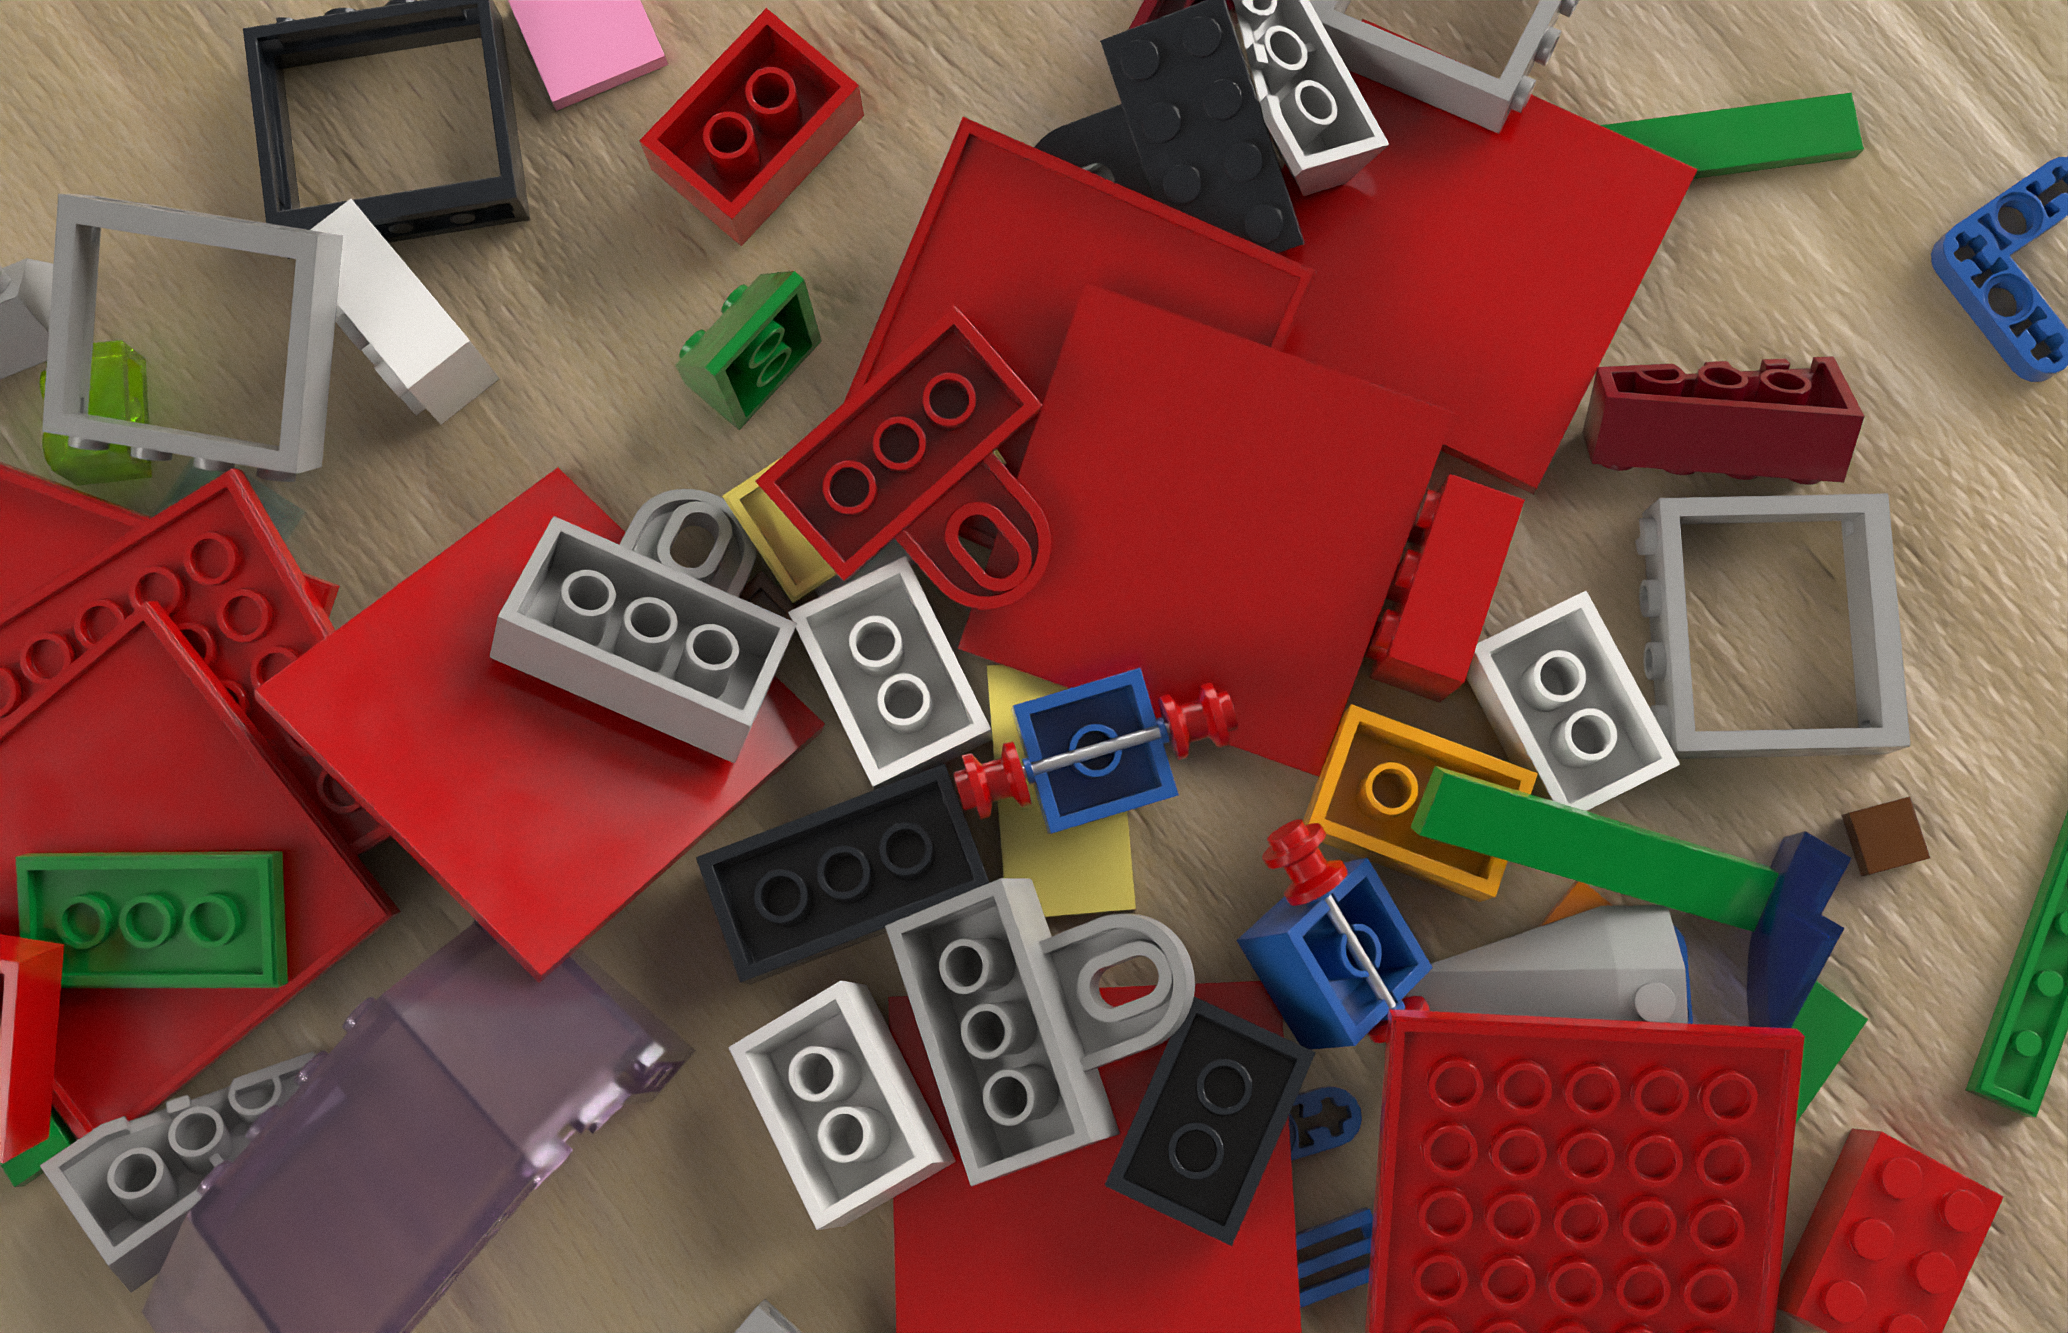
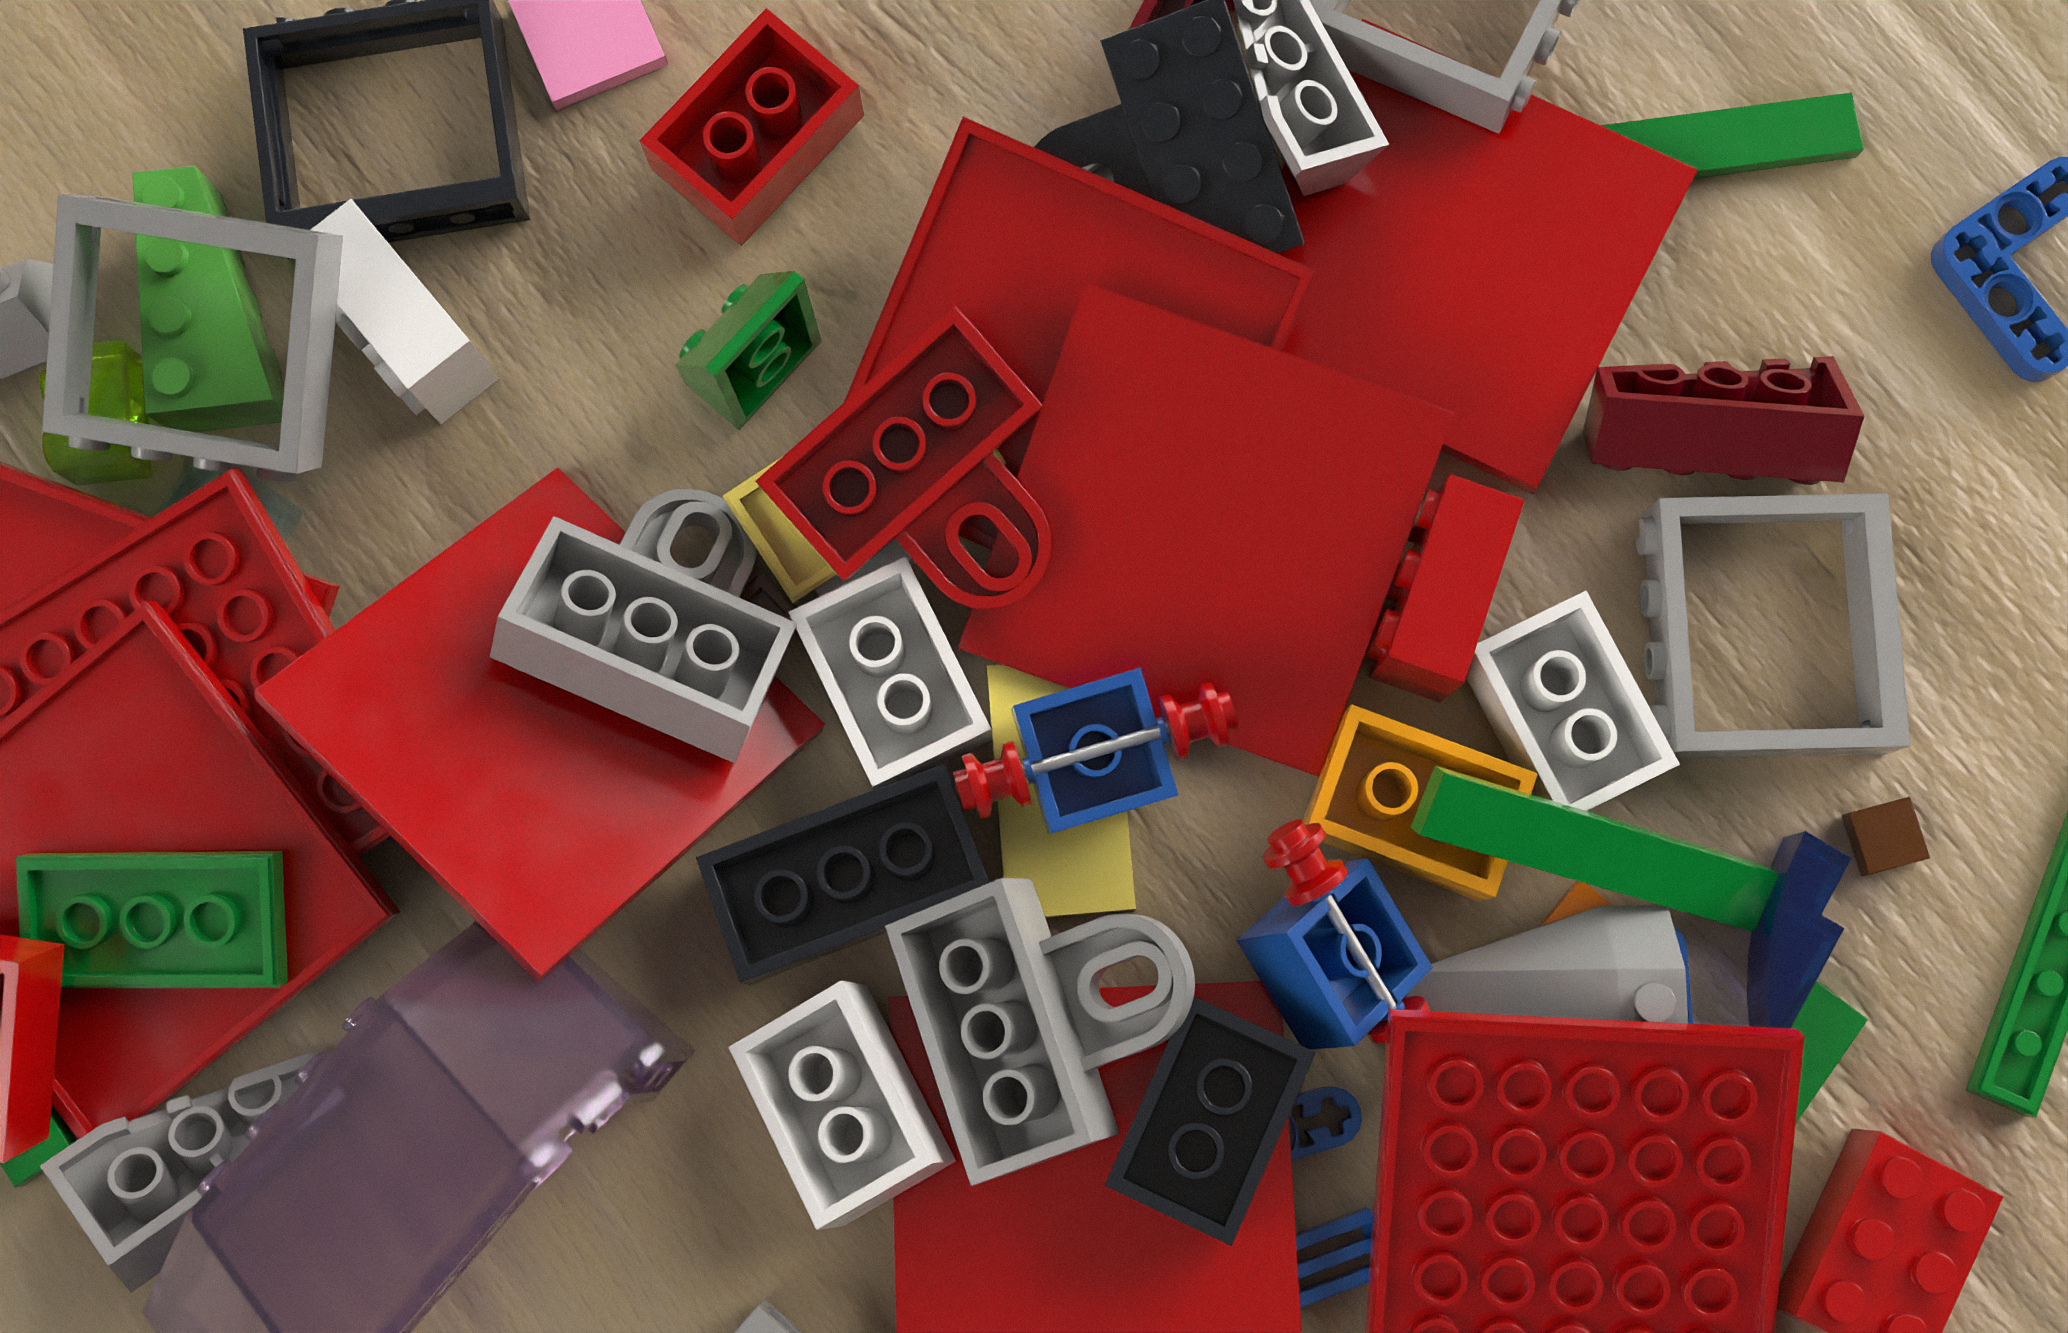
none -> bright green wedge [132,166,284,432]

